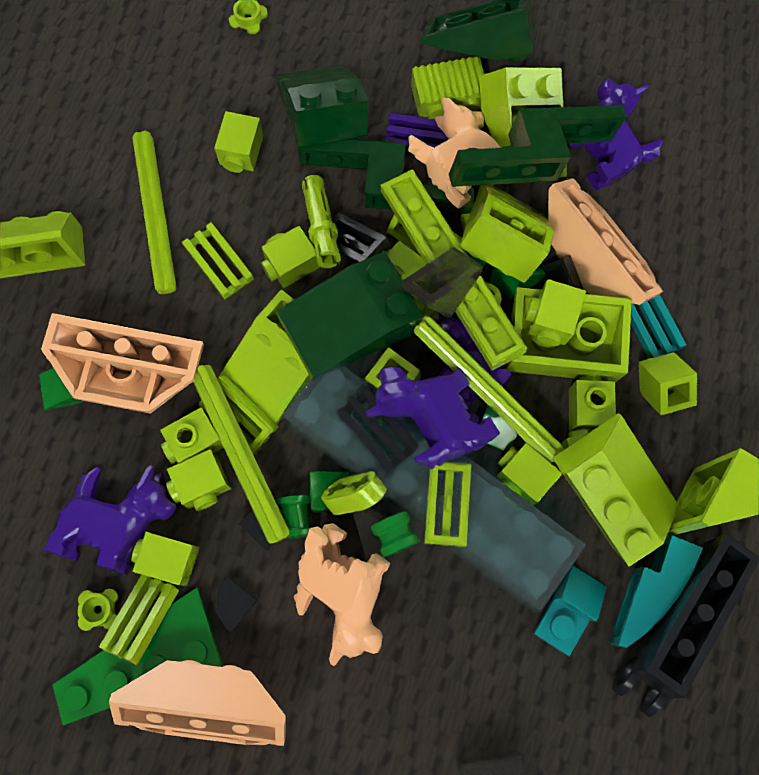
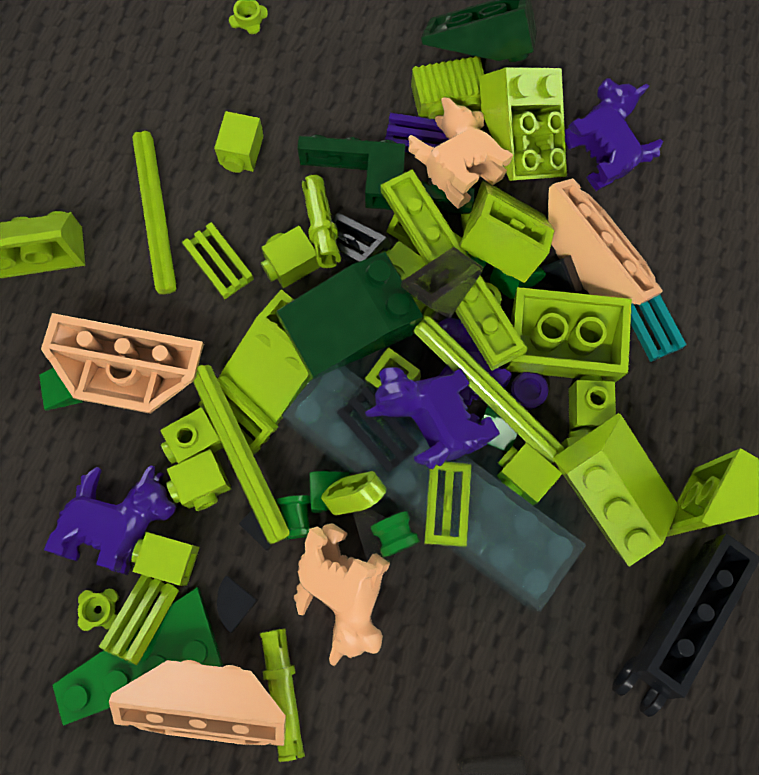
dark green slope [275,65,368,147] -> none
dark green bracket [448,105,627,187] -> none
lime brick [525,279,586,346] -> none
teal slope [533,565,607,656] -> none
teal slope [609,535,703,648] -> none
lime brick [639,352,697,415] -> none
none -> lime pin [260,628,305,762]
none -> dark purple tile [510,372,549,410]

